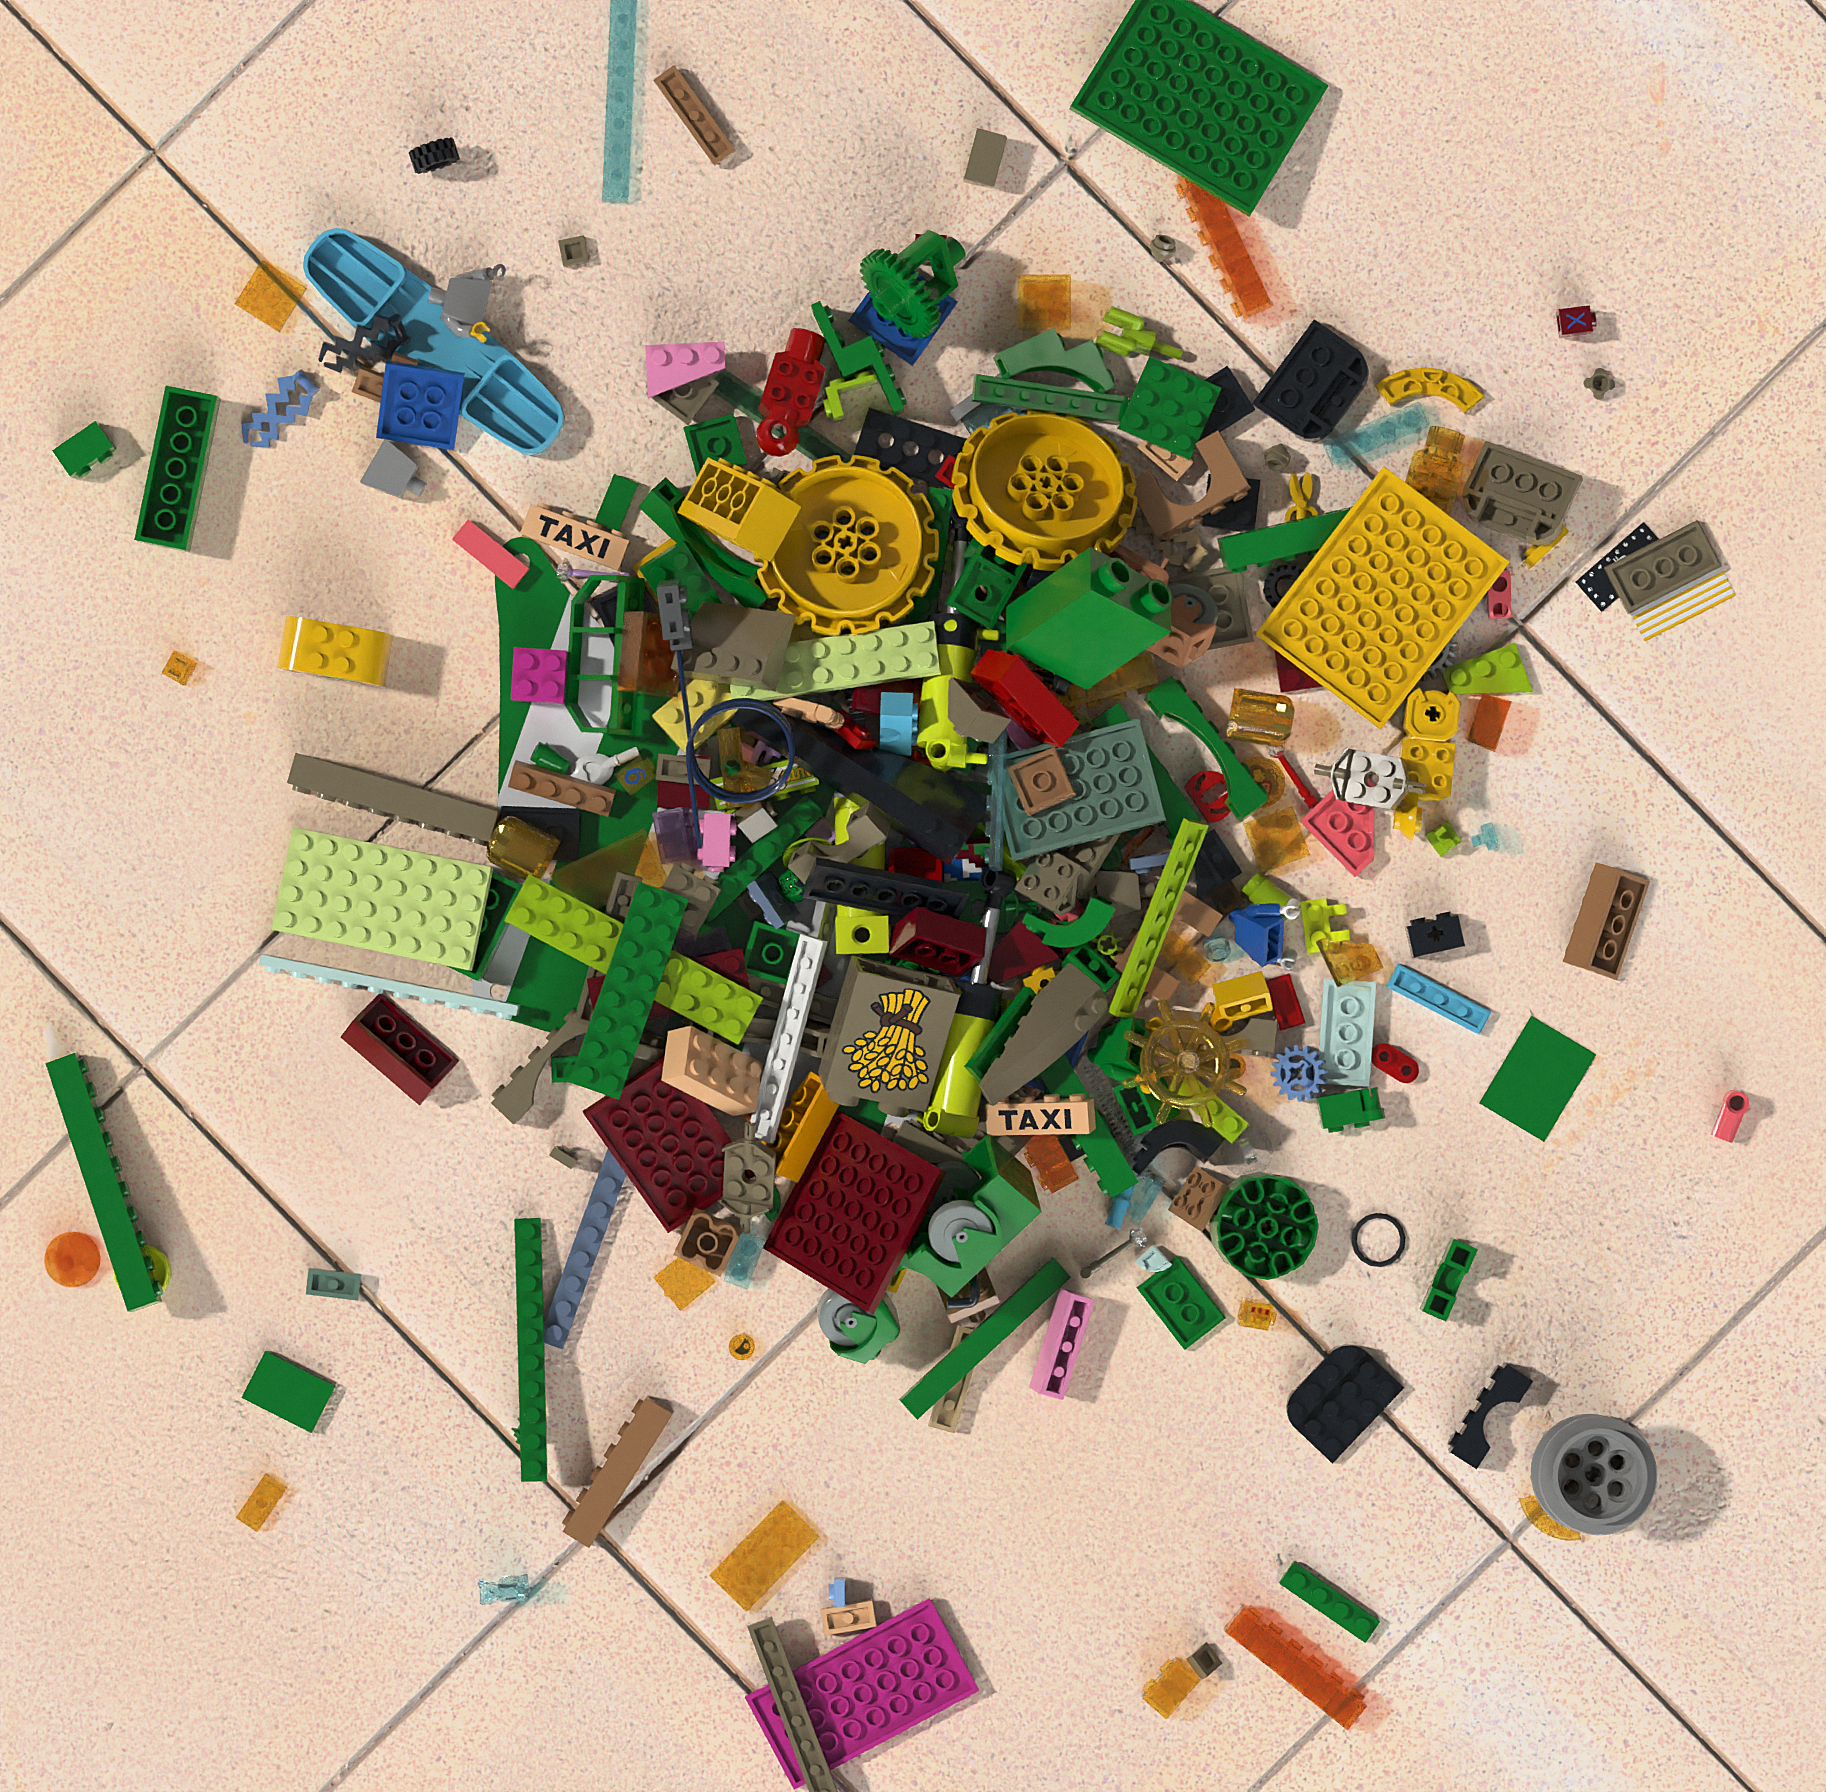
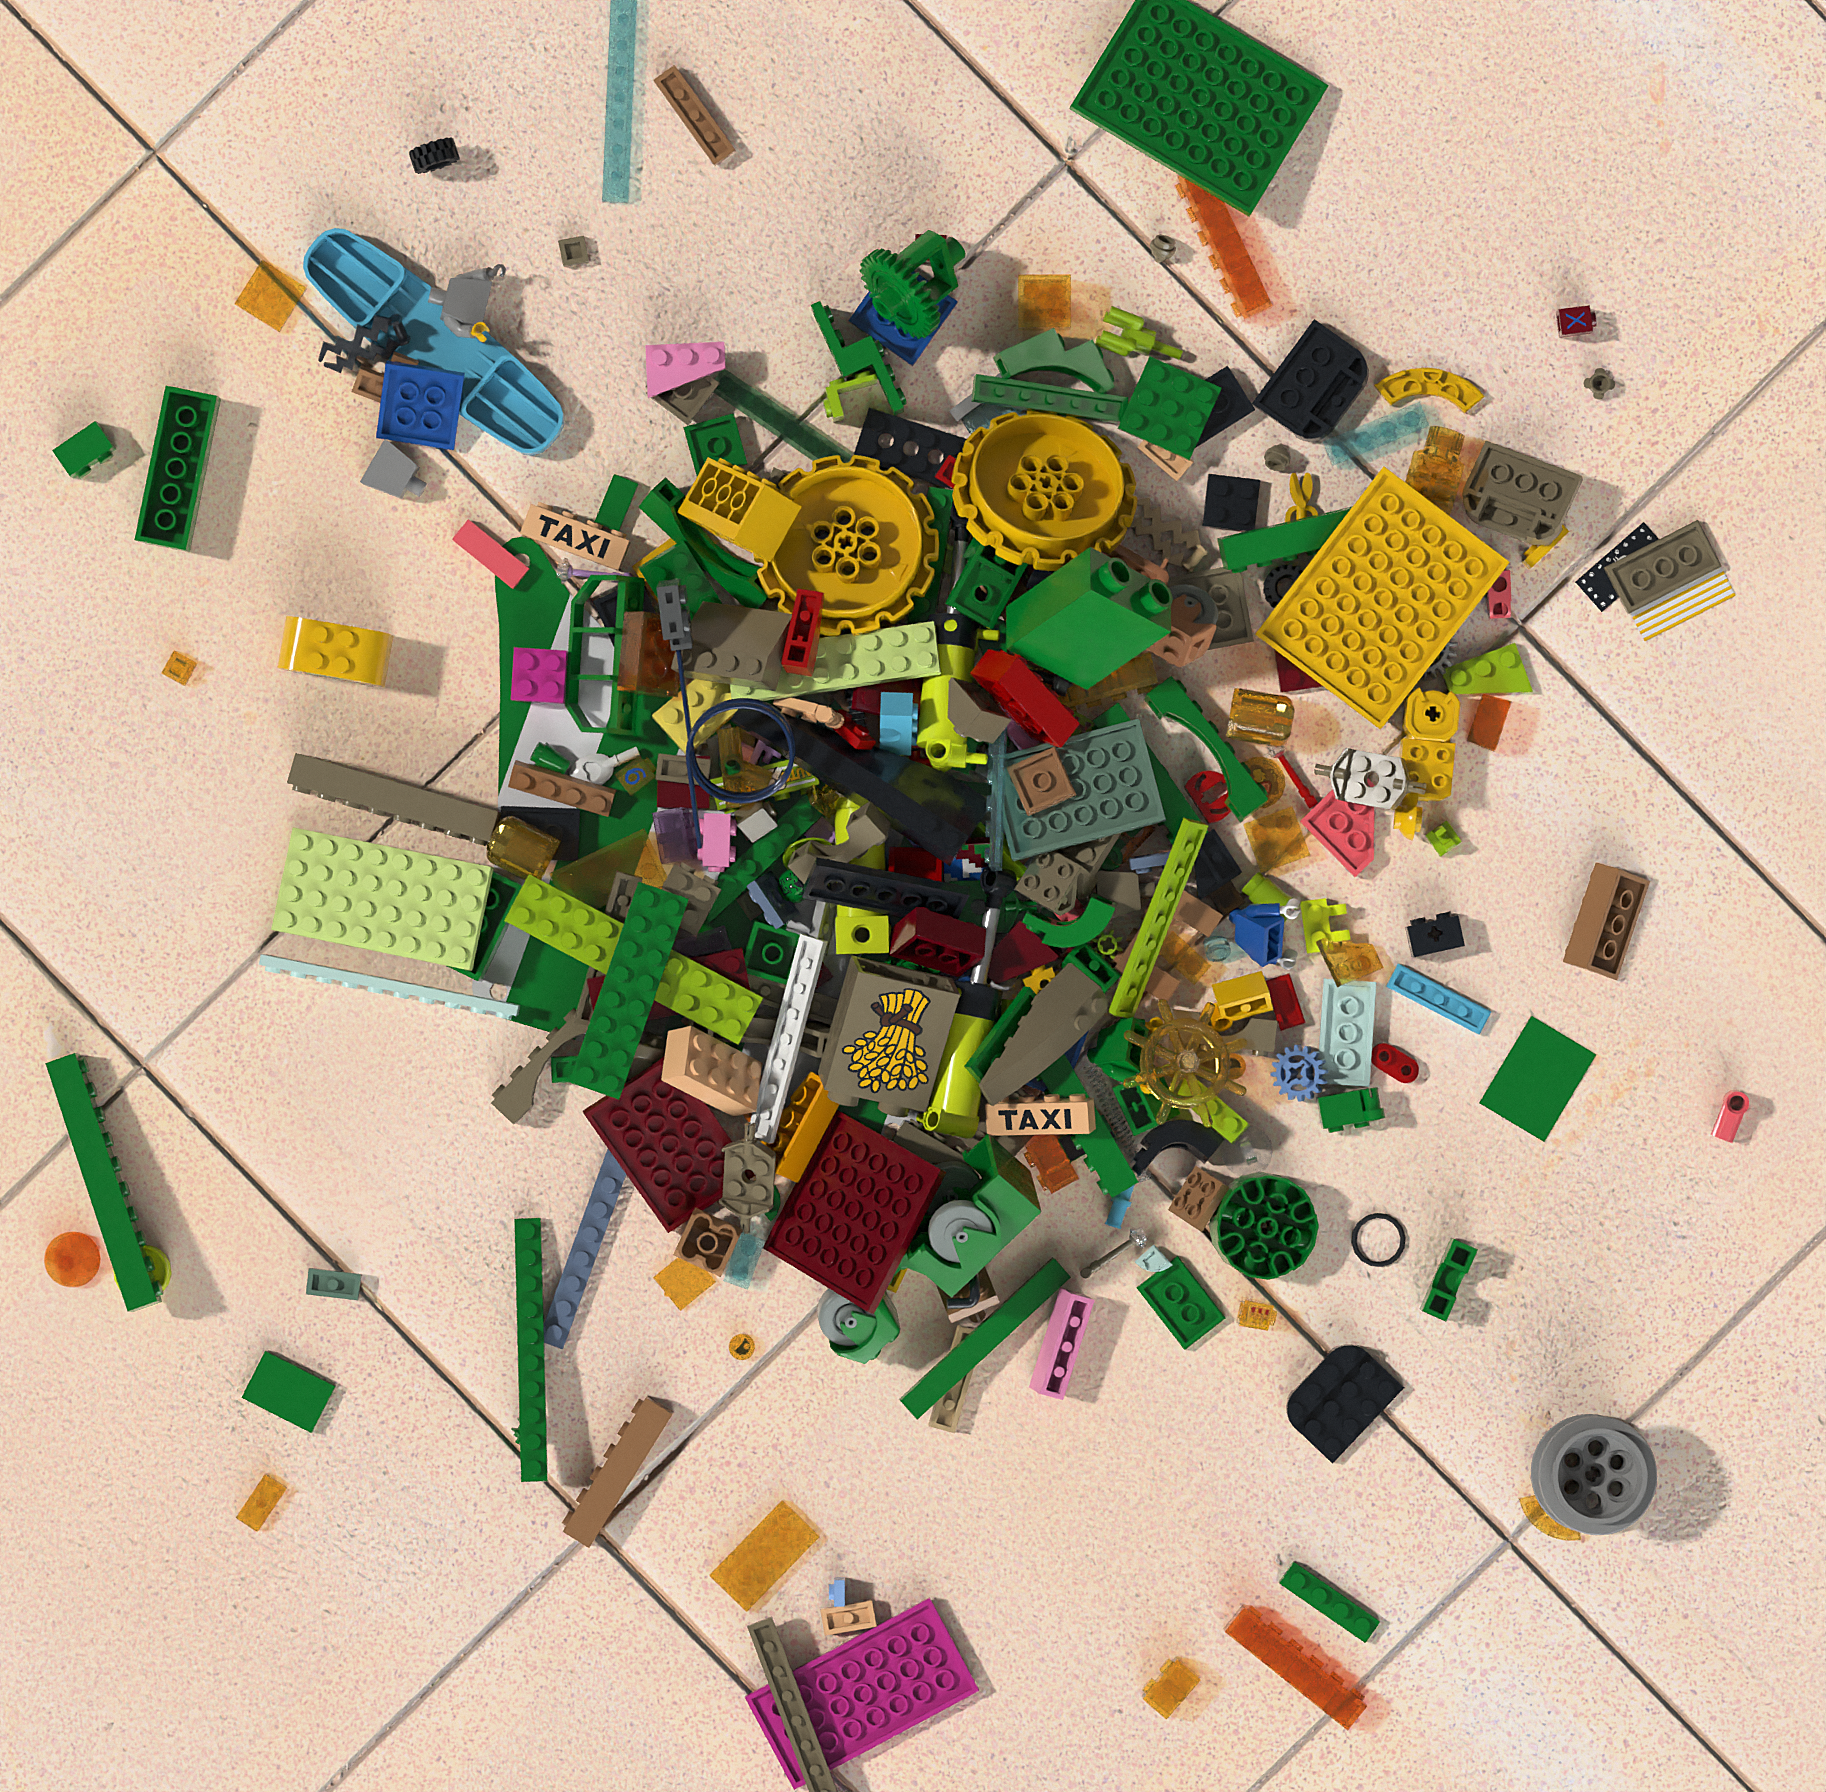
medium blue piece [241,369,320,447] -> none
dark red slope [340,994,460,1106] -> none
clear light blue animal [478,1574,530,1605] -> none
dark tan plate [549,1144,578,1169] -> none
red brick [756,328,826,457] -> none
dark tan panel [964,128,1007,187] -> none
clear light blue plate [1127,1175,1166,1226] -> none
medium nougat arch [1133,431,1251,541] -> none
dark tan plate [1186,1642,1222,1680] -> none
black arch [1447,1362,1533,1469] -> none
clear light blue tile [1470,822,1500,851] -> none
none -> red slope [781,588,824,677]
none -> clear yellow tile [806,784,839,819]

